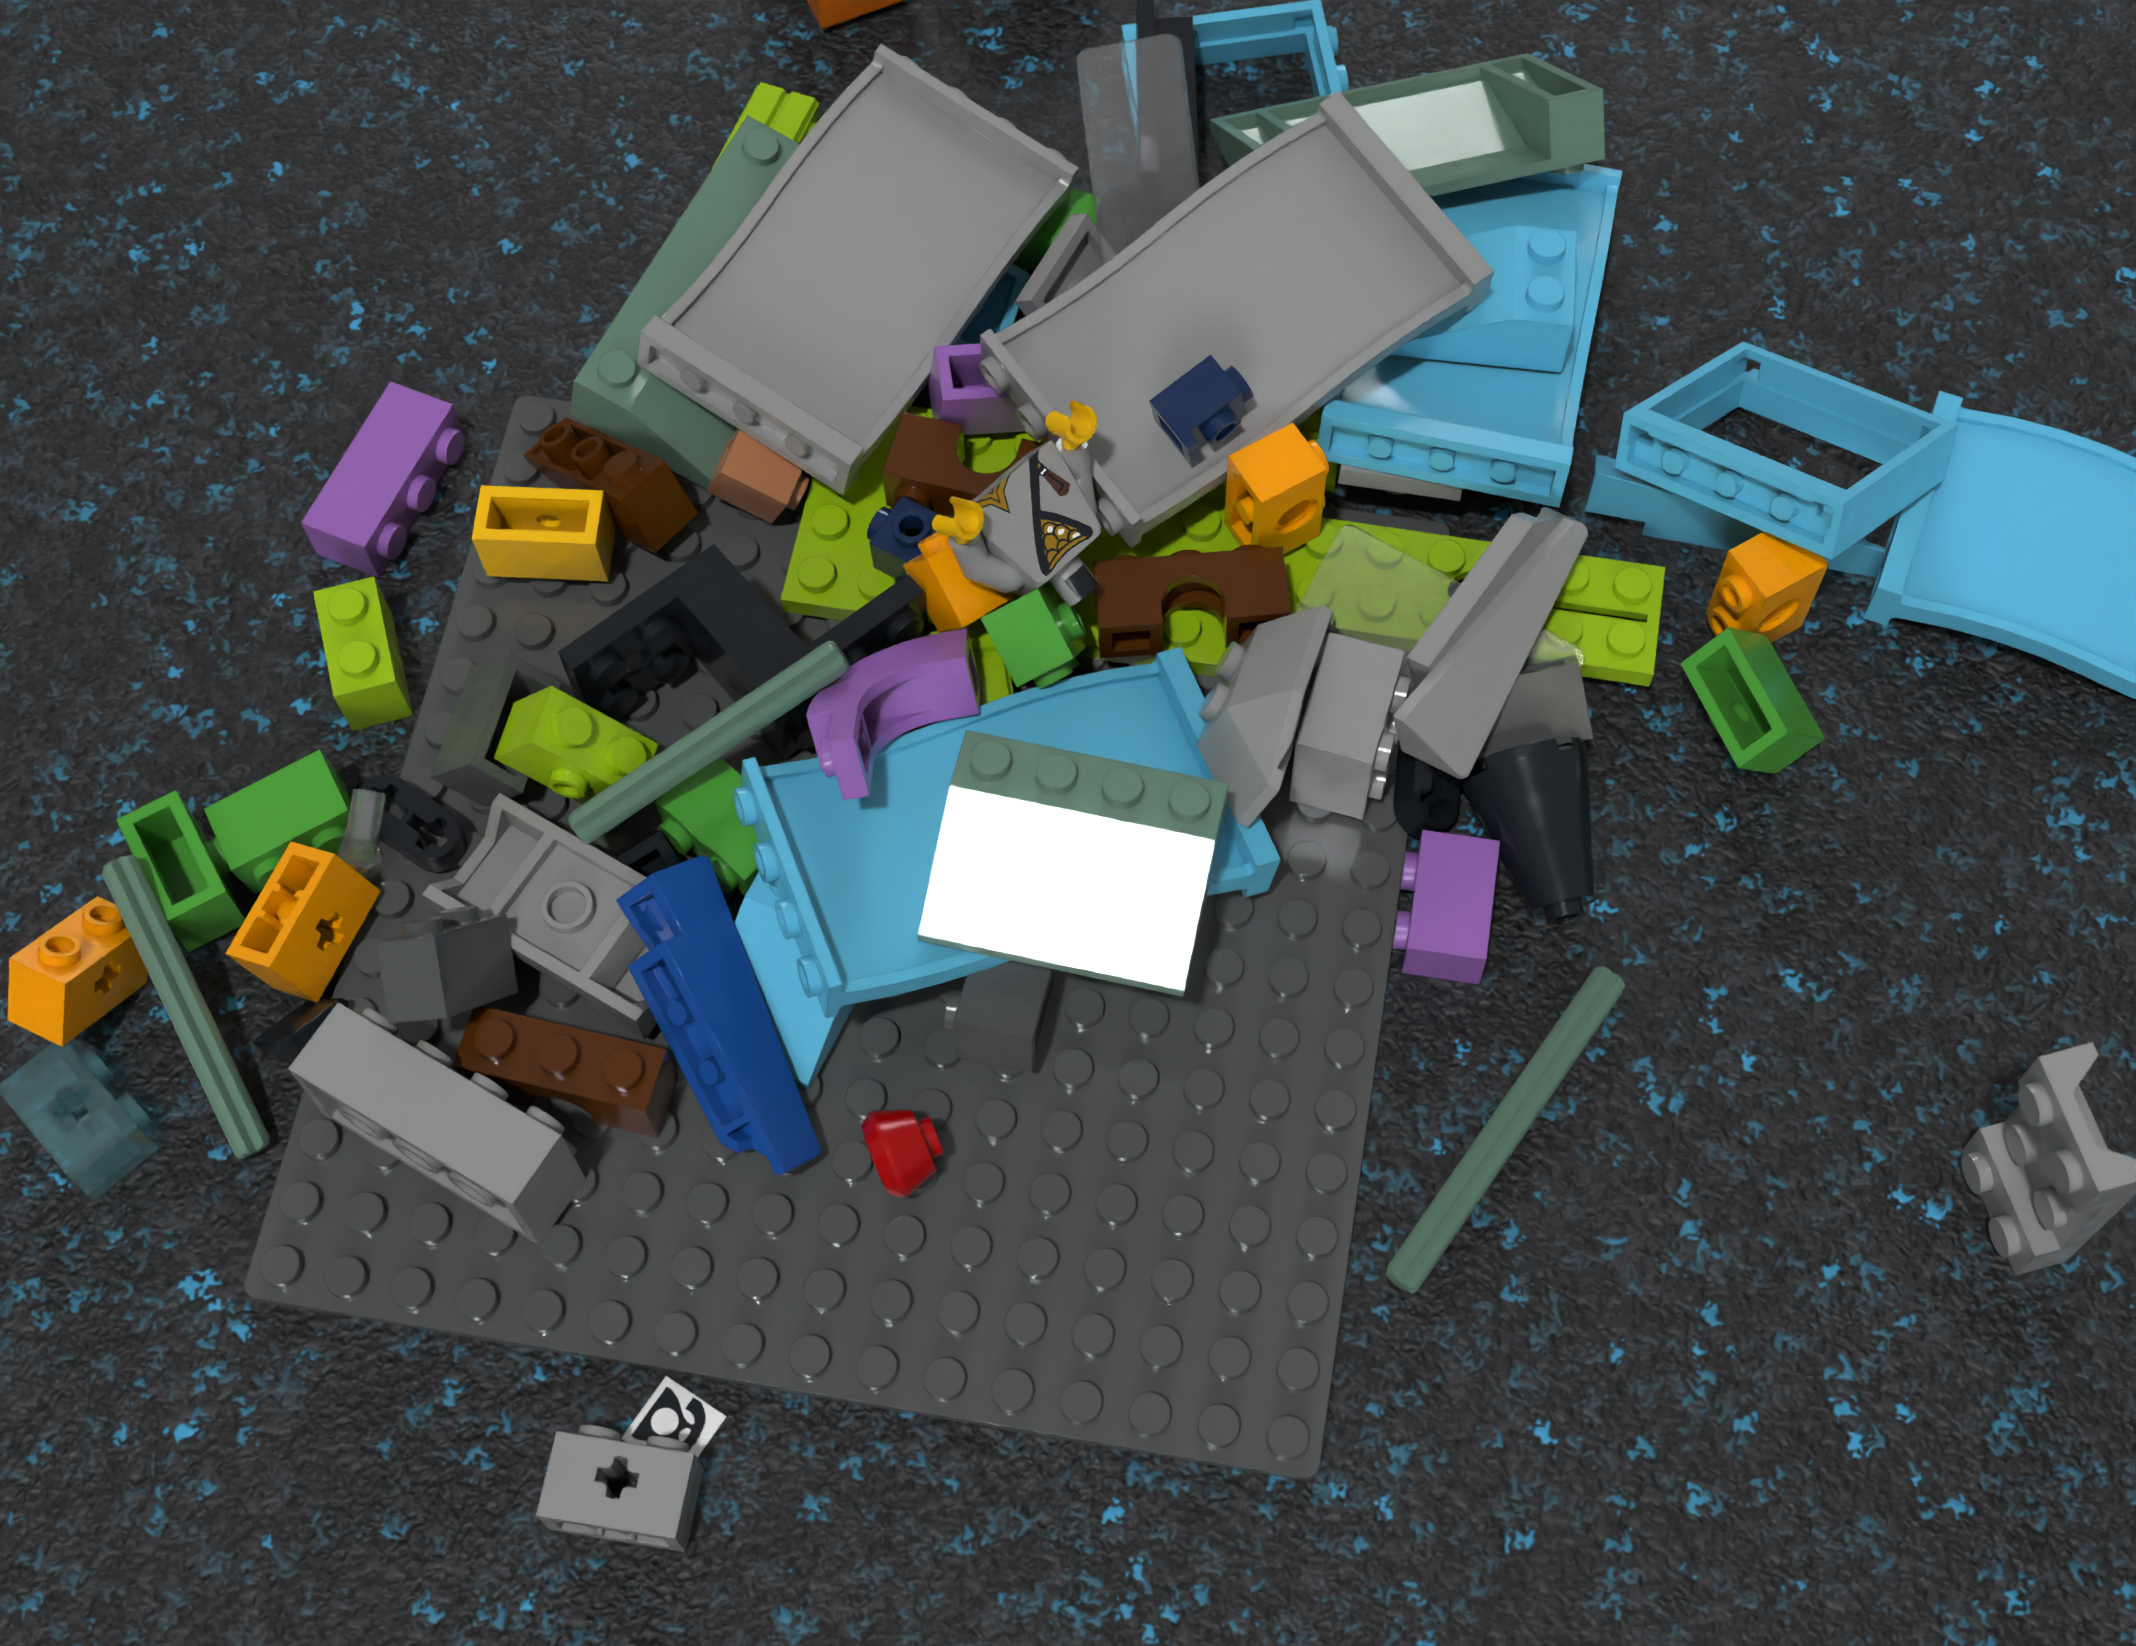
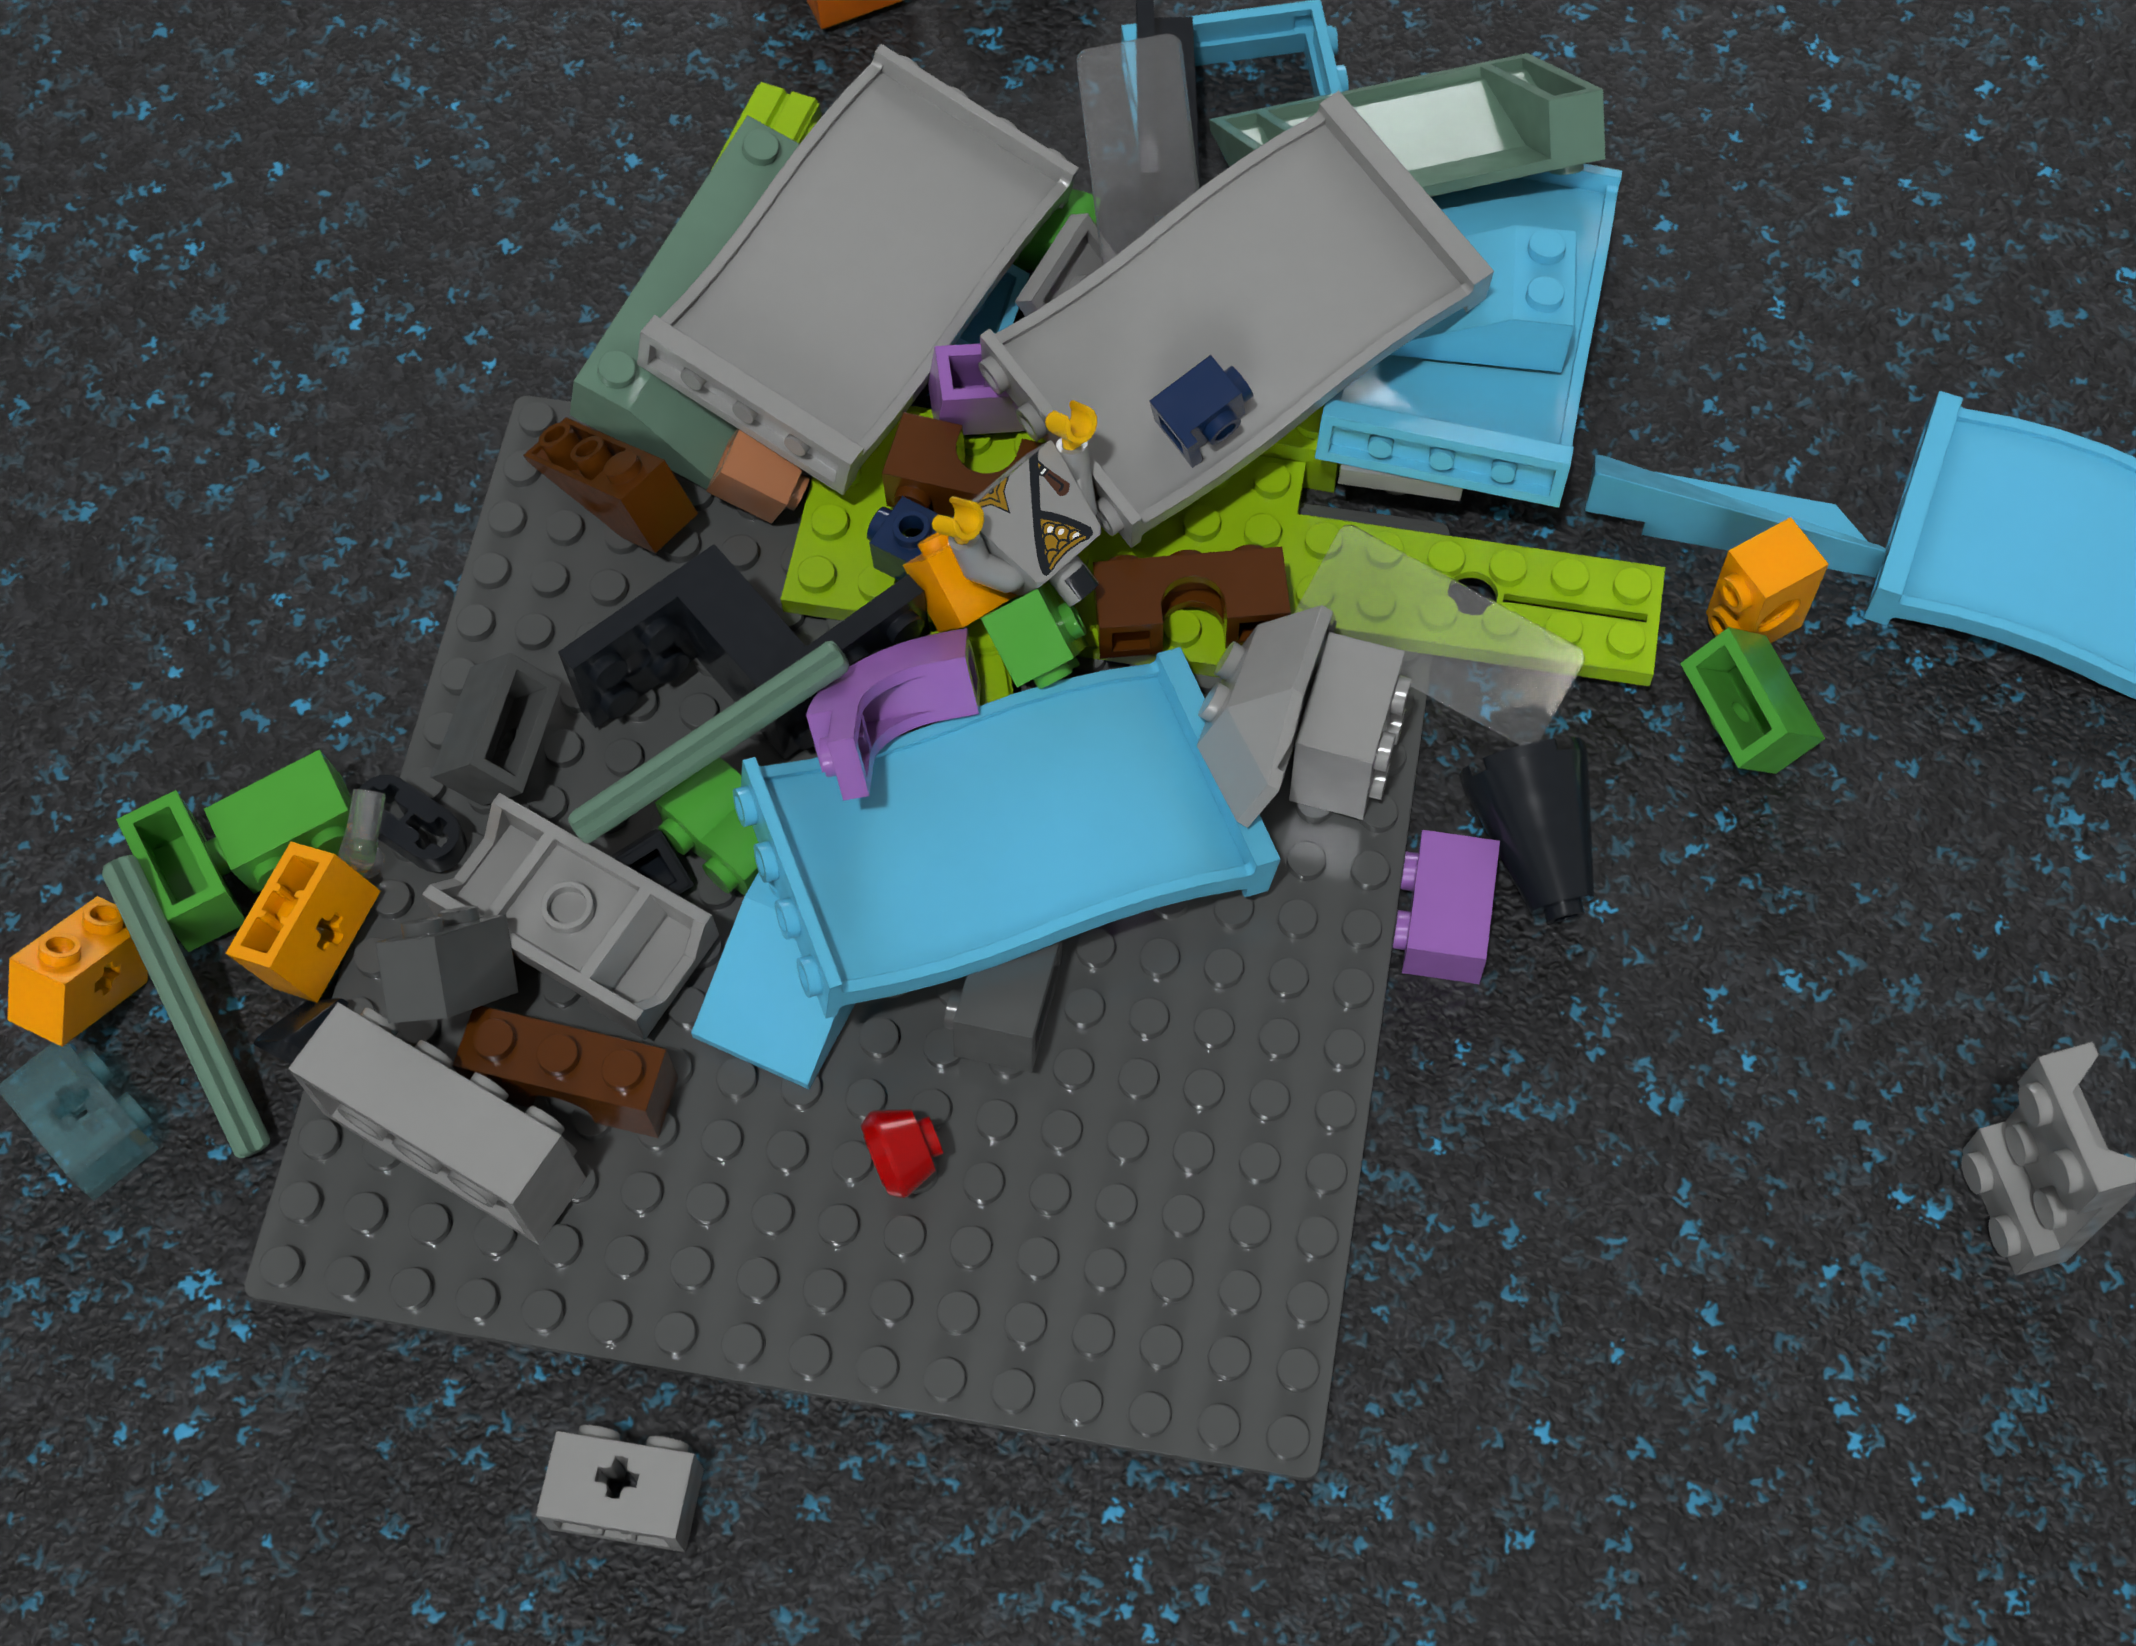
medium lavender brick [301,381,466,578] -> none
lime brick [313,576,413,731] -> none
yellow brick [472,485,616,581] -> none
lime brick [494,686,658,804] -> none
blue wedge [616,855,821,1176] -> none
sticker [621,1376,727,1458] -> none
slope [918,730,1229,997] -> none
light orange brick [1224,423,1329,554] -> none
sand green axle [1386,966,1625,1294] -> none
light grey wedge [1393,507,1588,779] -> none
black beam [1393,743,1461,838] -> none
dark grey brick [1476,655,1593,769] -> none
medium azure window [1614,341,1959,560] -> none

